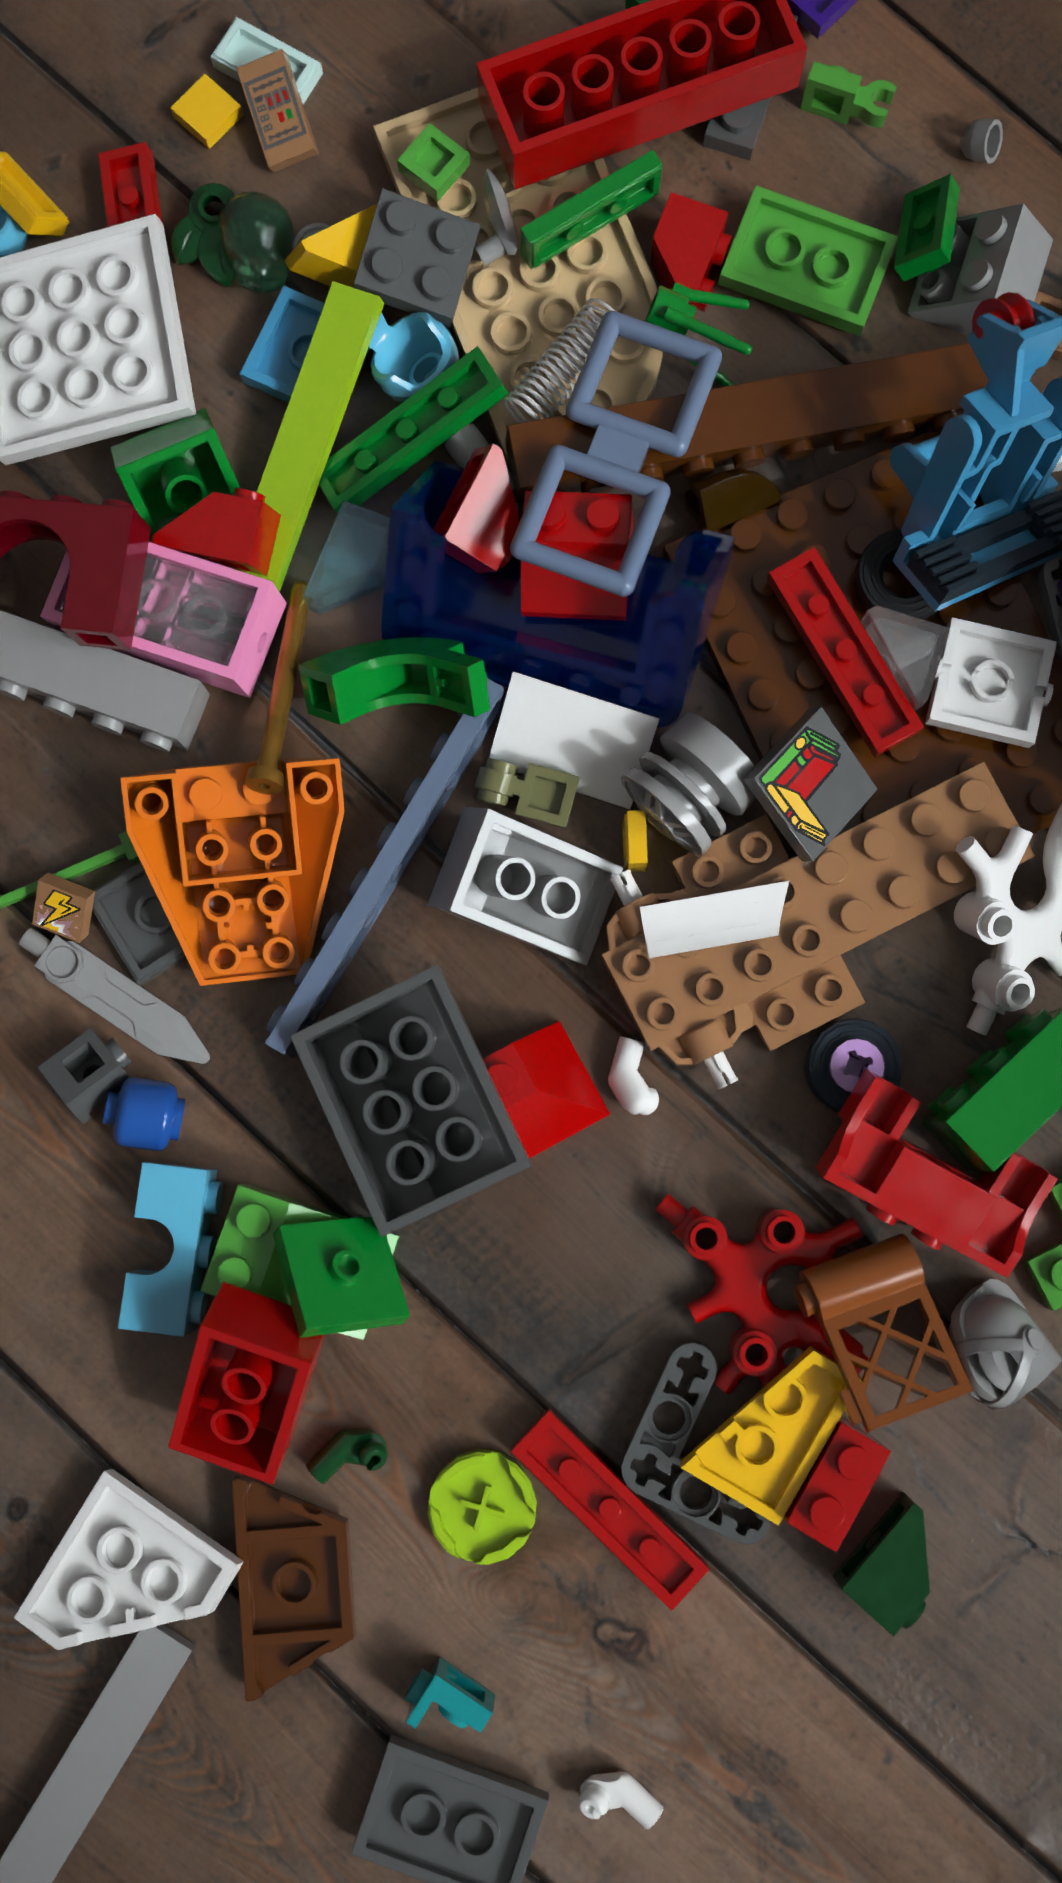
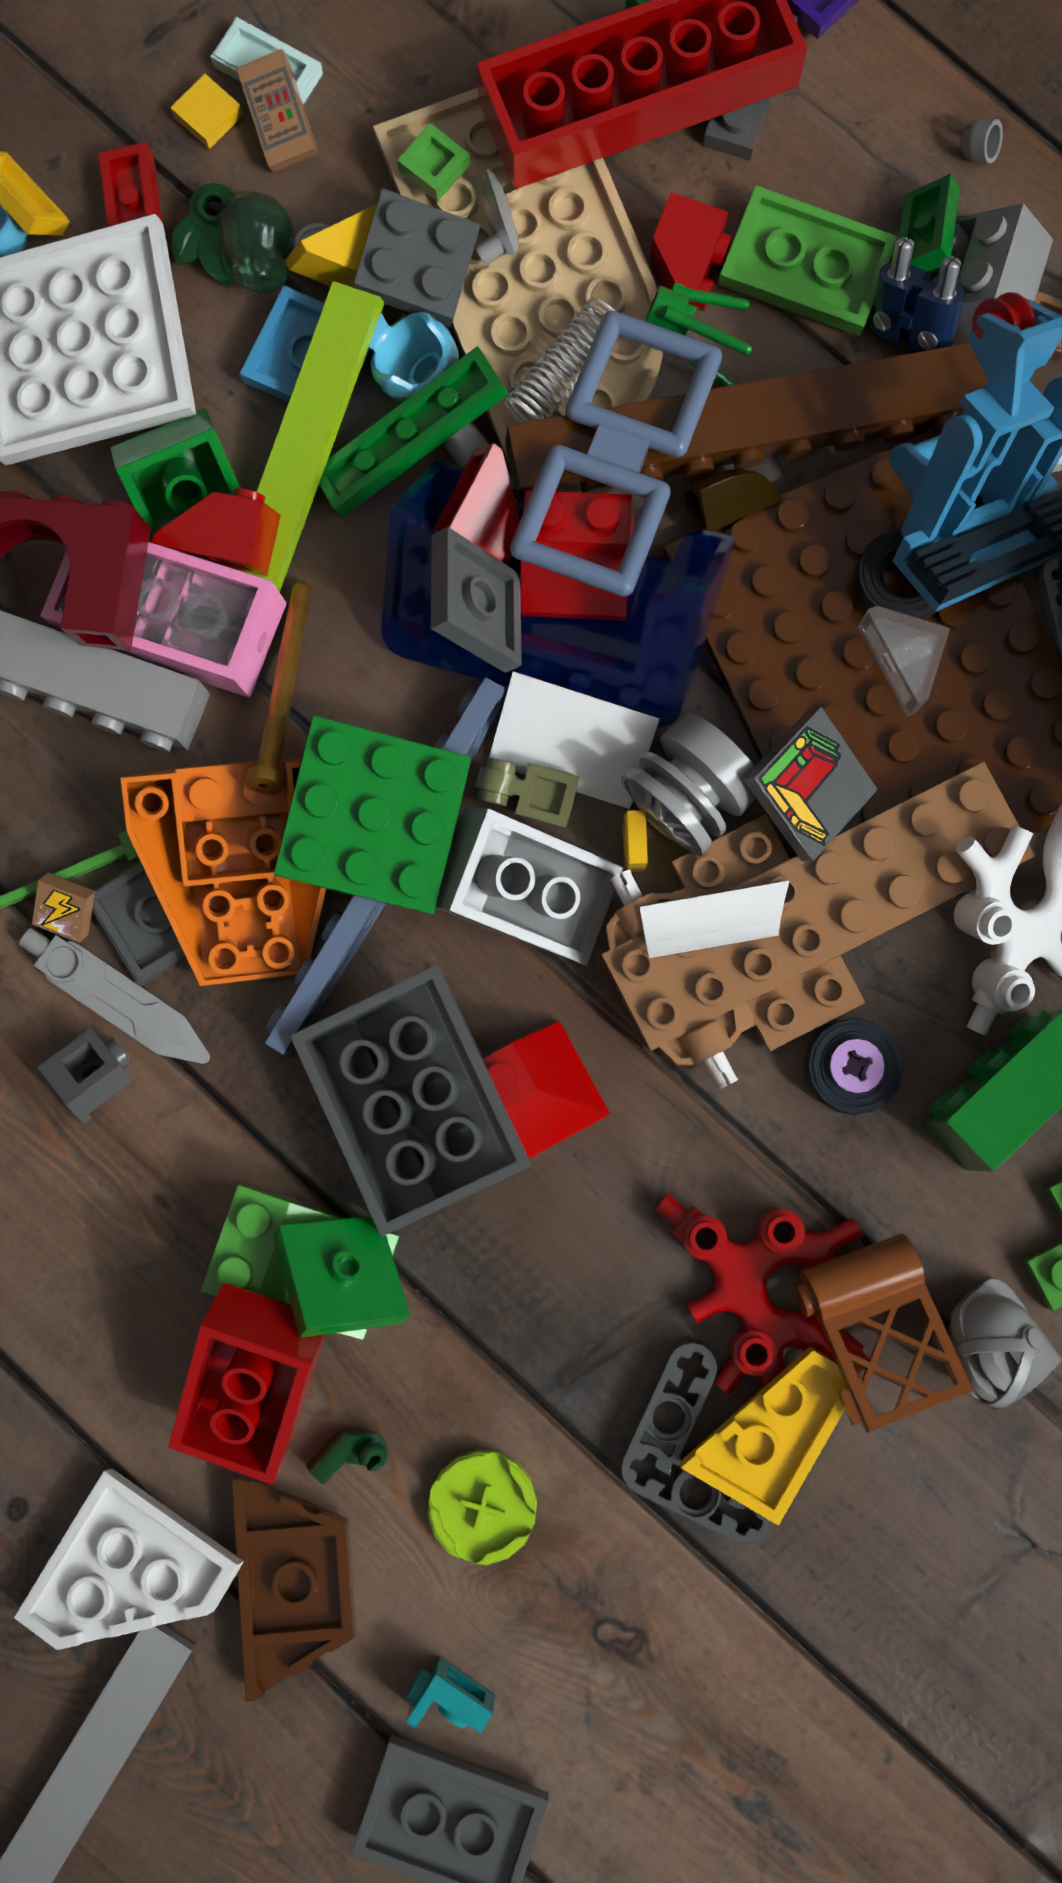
blue head [103,1077,186,1151] -> none
medium azure arch [118,1162,223,1337] -> none
green arch [298,637,490,725] -> none
clear light blue slope [304,501,410,615] -> none
red plate [511,1408,710,1611] -> none
green tile [520,149,663,270] -> none
white arm [578,1771,664,1830] -> none
white arm [608,1036,659,1115] -> none
red plate [766,547,924,758] -> none
red brick [784,1418,891,1552] -> none
bright green plate [800,61,896,128] -> none
red bracket [815,1069,1058,1278] -> none
dark green slope [832,1492,930,1637] -> none
white plate [925,617,1057,748] -> none
none -> green plate [273,715,472,915]
none -> dark grey plate [431,526,522,673]
none -> dark blue piece [870,237,965,352]

